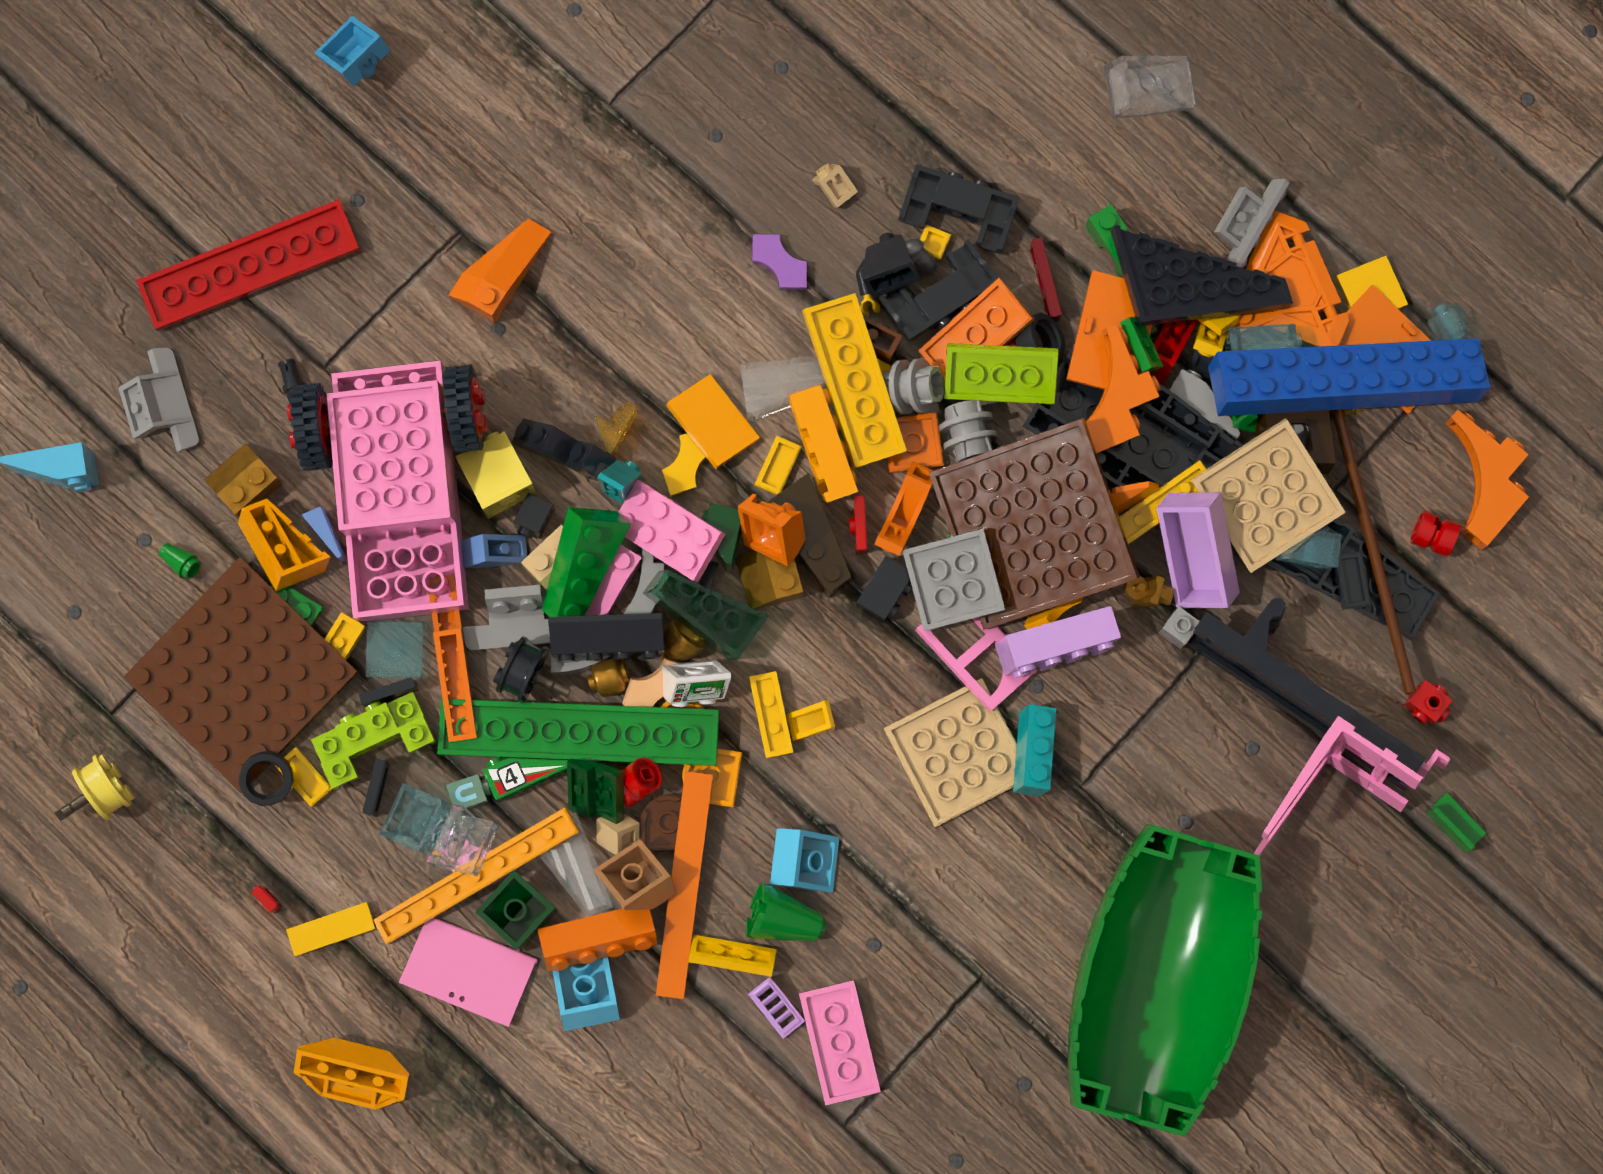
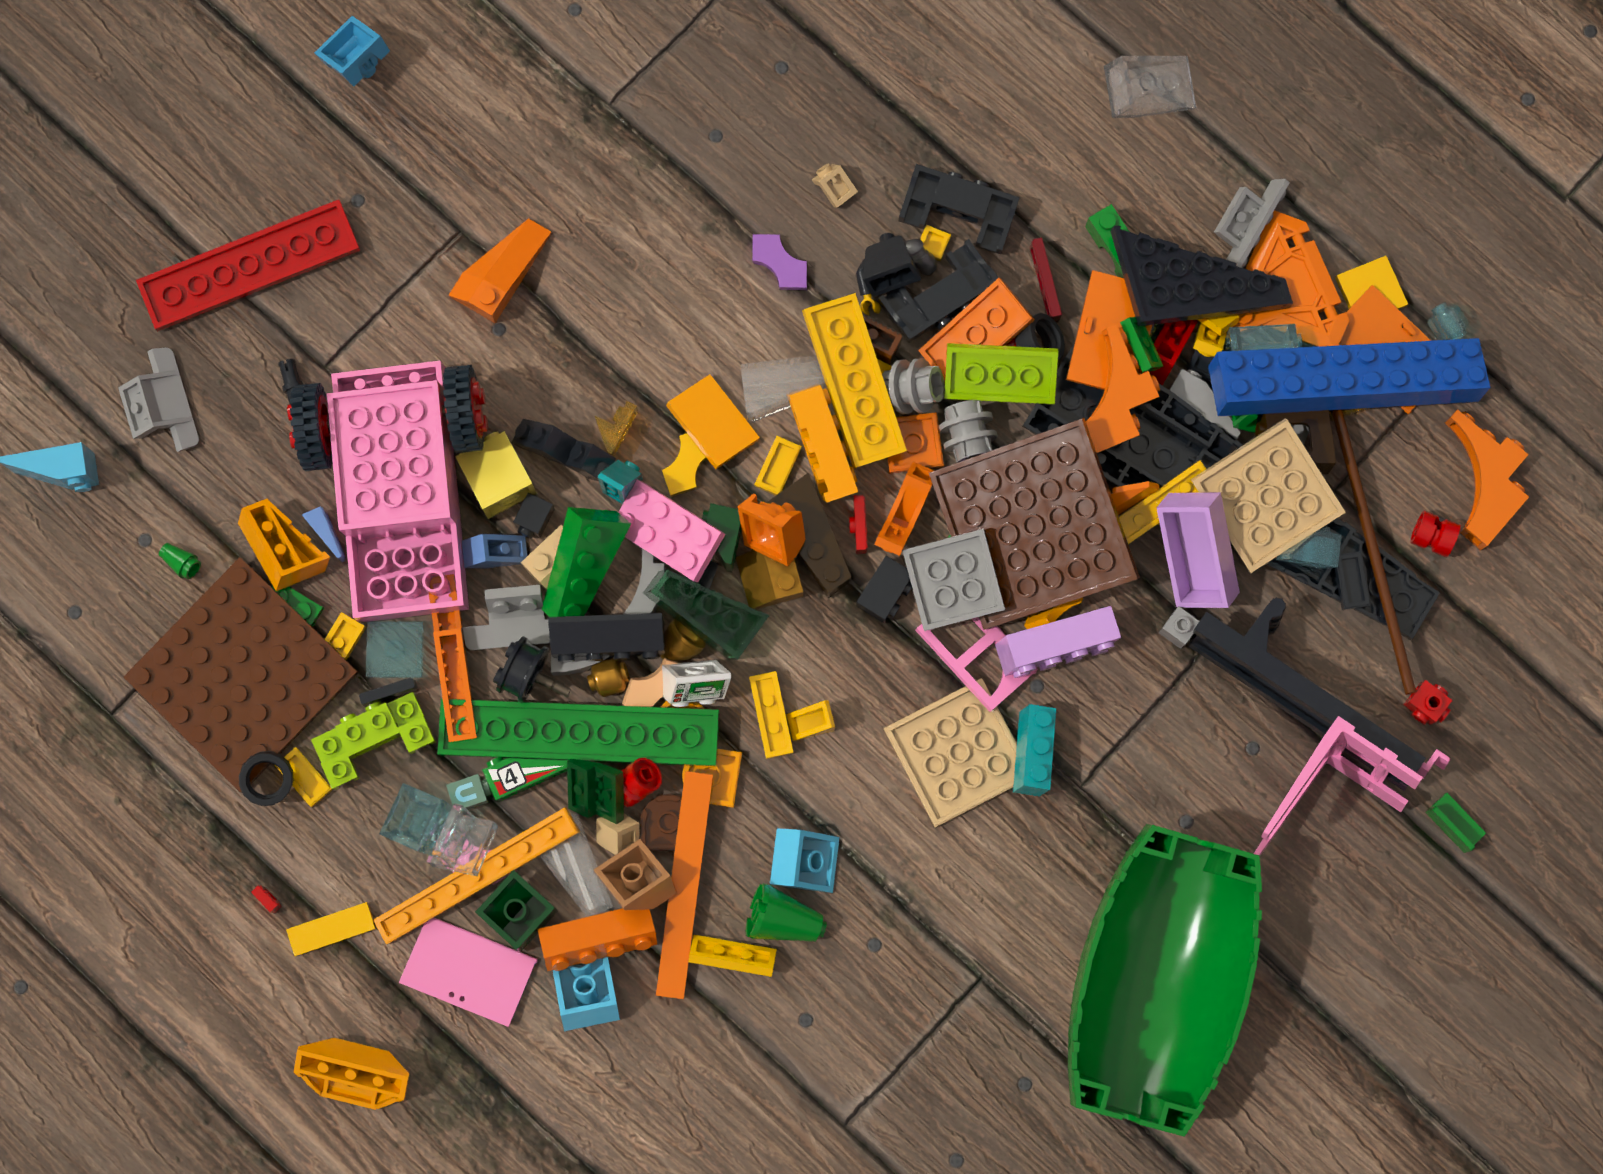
light yellow wheel [54,754,135,821] -> none
pearl gold slope [204,443,282,518] -> none
black tile [362,758,390,817] -> none
bright pink slope [585,545,642,616] -> none
lavender slope [748,977,805,1039] -> none
bright pink plate [799,980,881,1105] -> none
pearl gold hips [1124,576,1174,608] -> none

